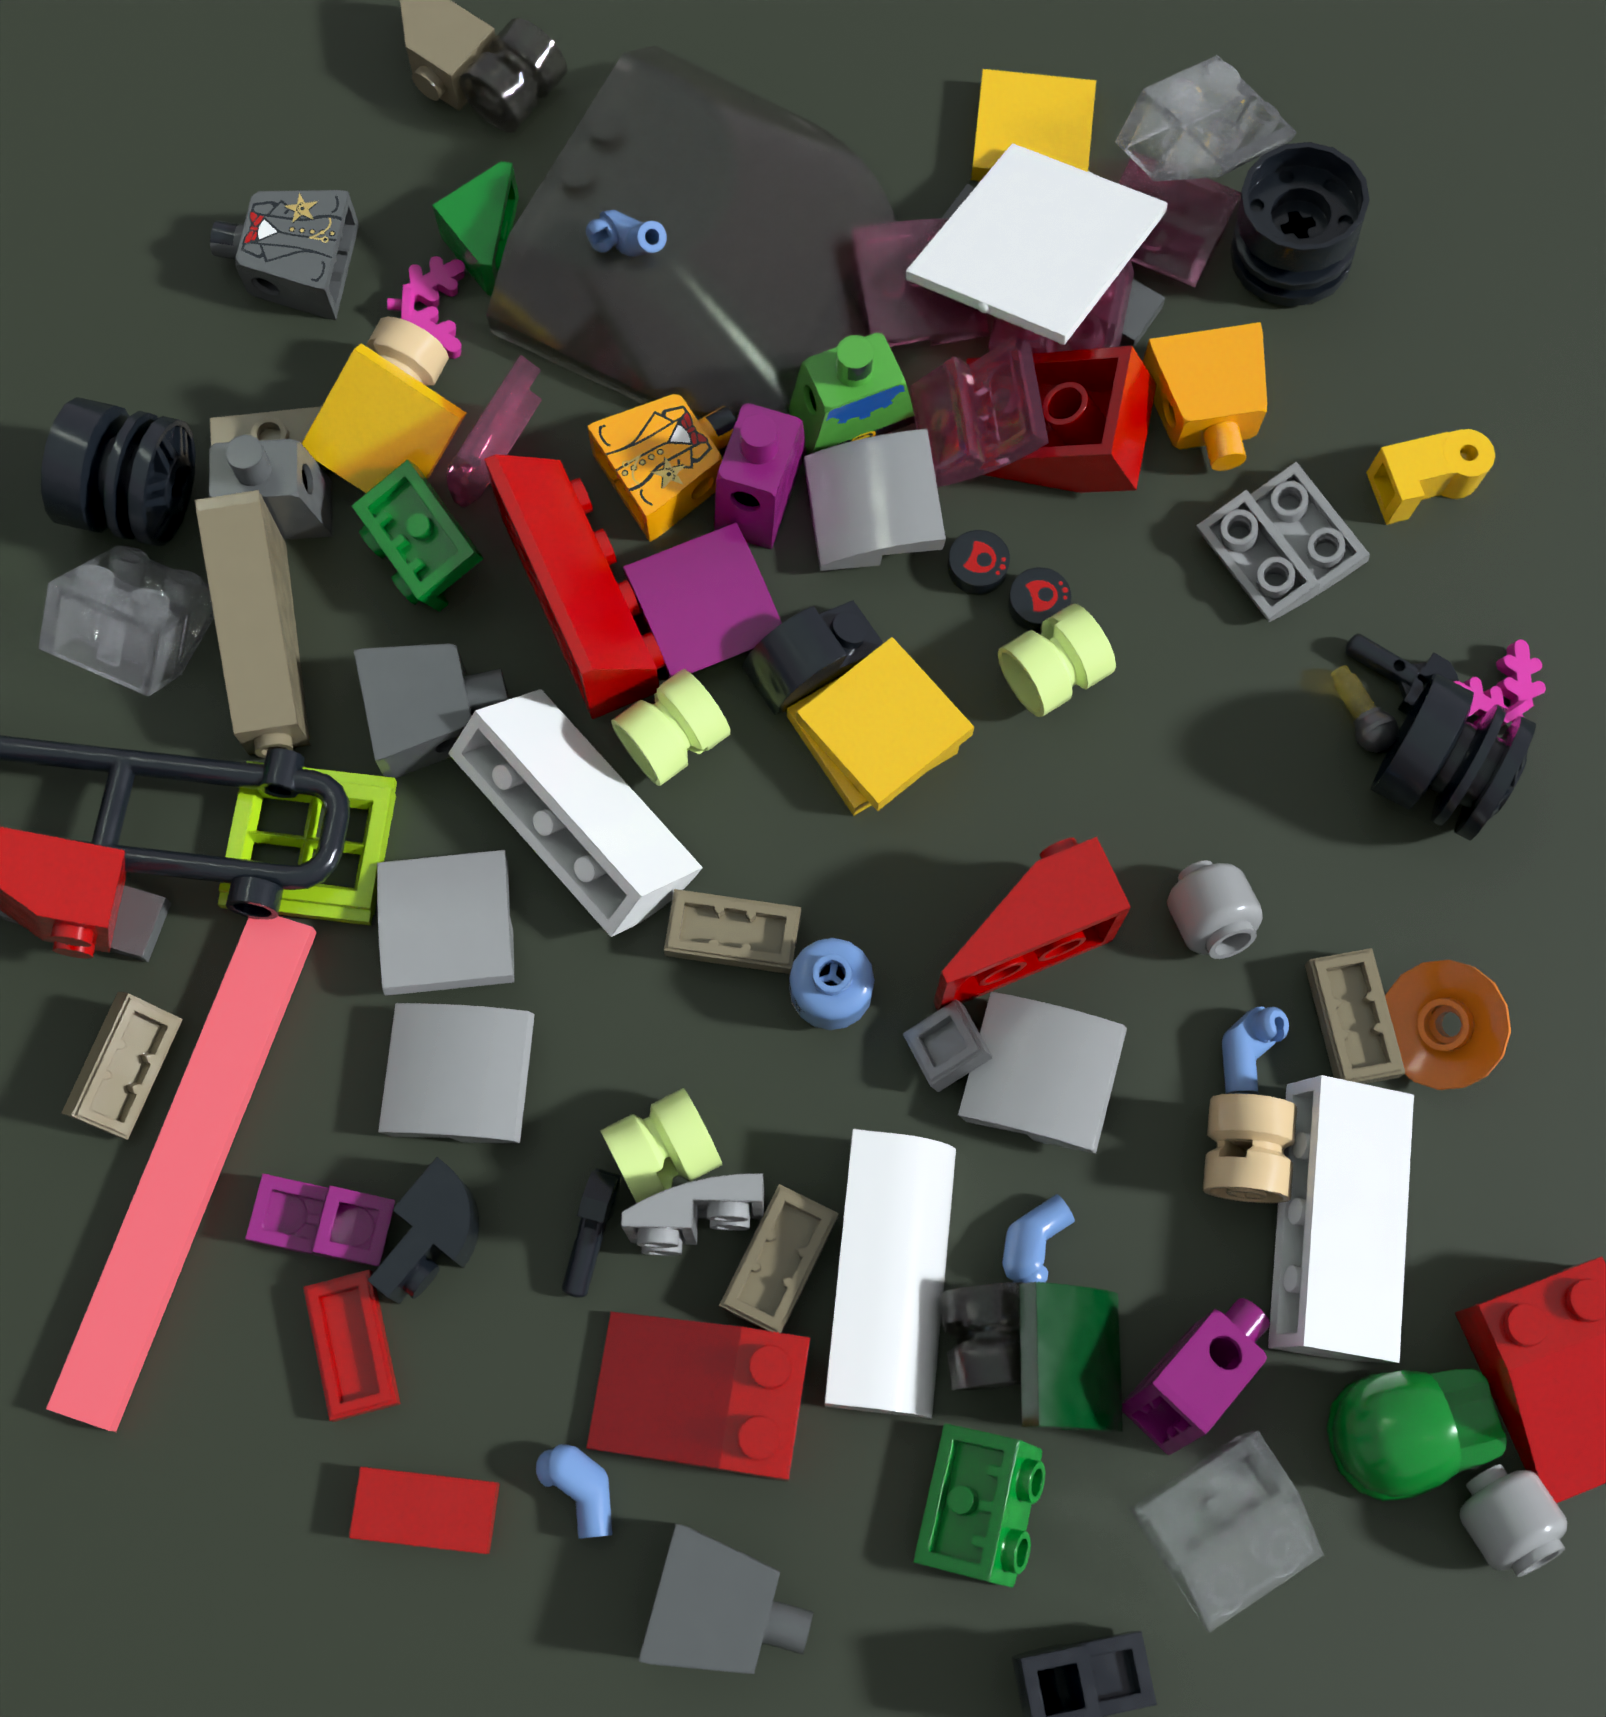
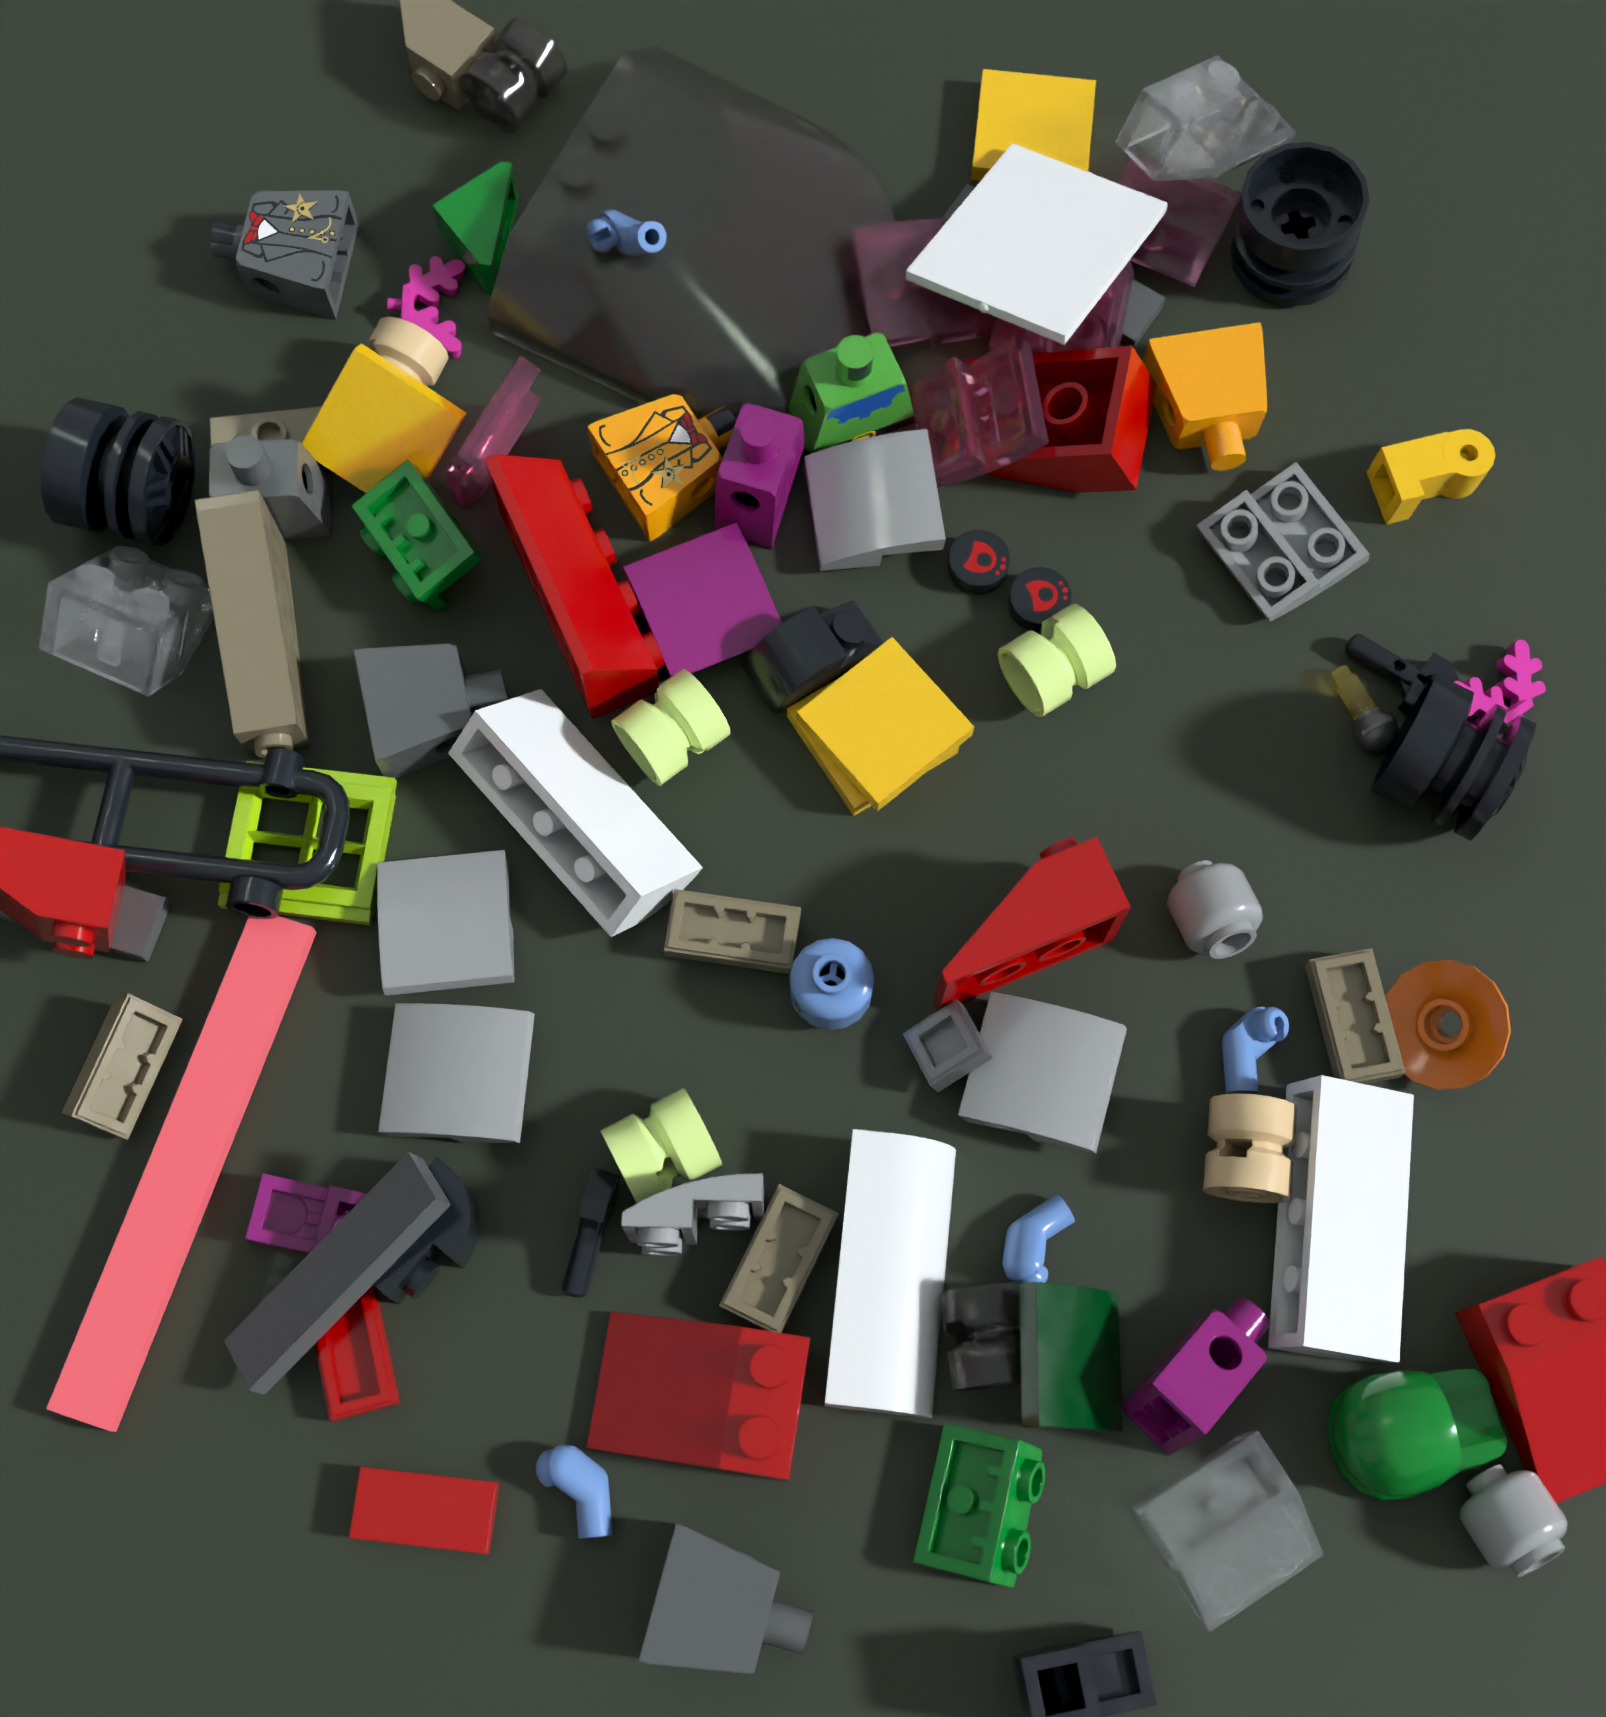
none -> dark grey tile [224,1152,451,1395]

